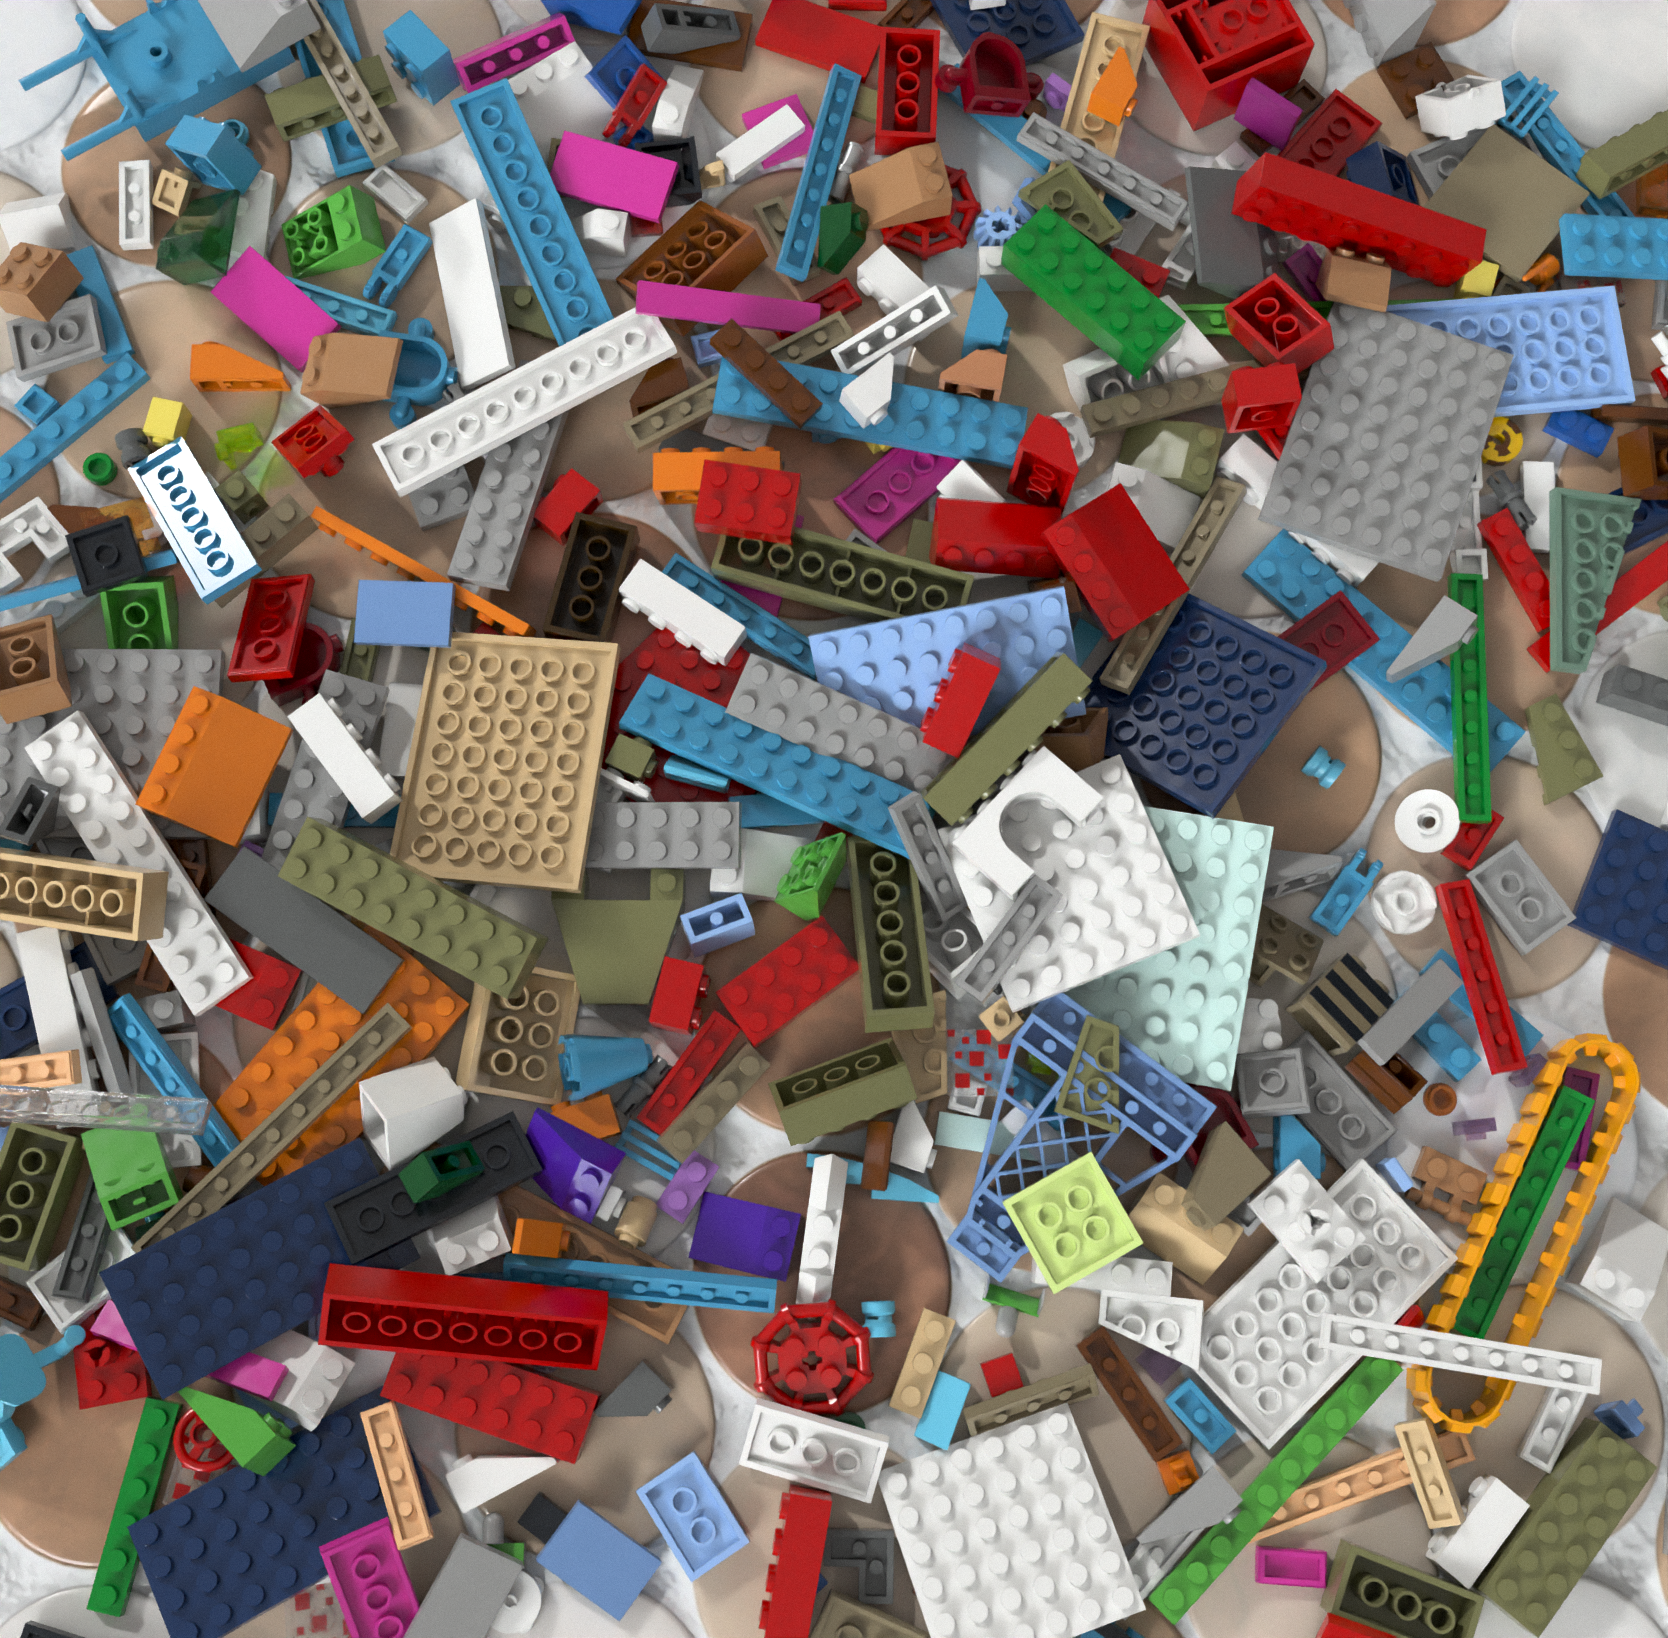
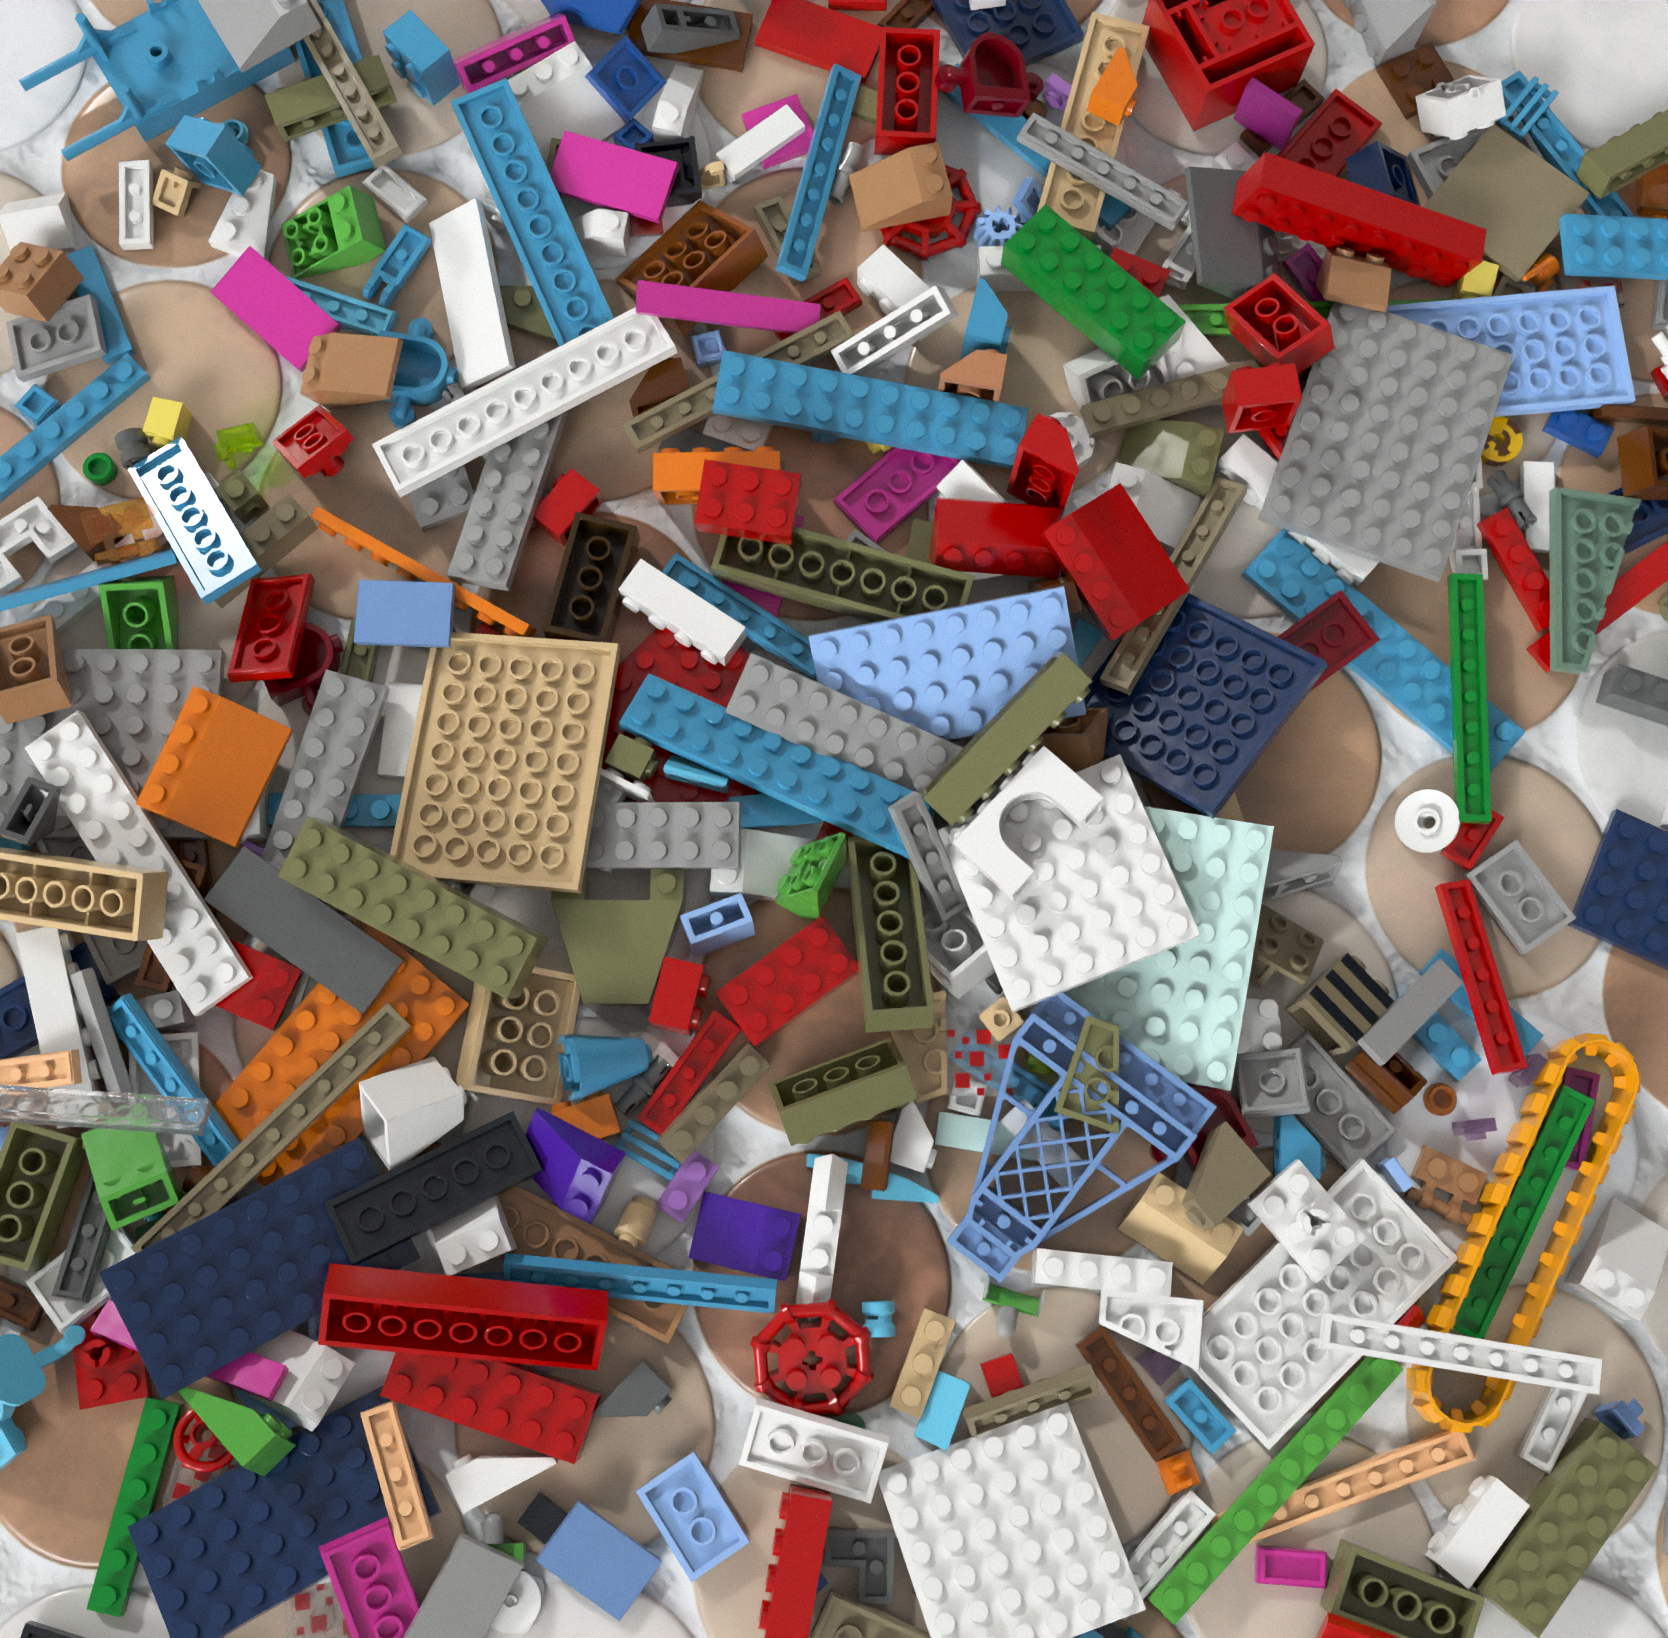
black tile [65,515,149,597] -> none
clear green slope [156,189,240,285] -> none
orange slope [190,341,291,392] -> none
white brick [287,693,403,824] -> none
dark green slope [398,1141,485,1204] -> none
orange slope [512,1218,571,1258] -> none
white plate [596,1185,628,1222] -> none
red hinge [602,63,667,148] -> none
reddish brown plate [710,318,823,429] -> none
dark green slope [818,202,869,275] -> none
white slope [839,352,894,429] -> none
red brick [920,643,1001,758] -> none
light grey plate [955,875,1063,1004] -> none
yellowish green plate [1002,1152,1143,1294] -> none
olive wing [1018,160,1123,249] -> none
light grey slope [1136,1466,1243,1544] -> none
medium azure wheel [1301,746,1346,790] -> none
dark azure hinge [1308,848,1384,937] -> none
white tile [1370,870,1437,935] -> none
light grey slope [1386,595,1479,683] -> none
tan plate [1394,1417,1466,1529] -> none
olive wing [1525,693,1603,806] -> none

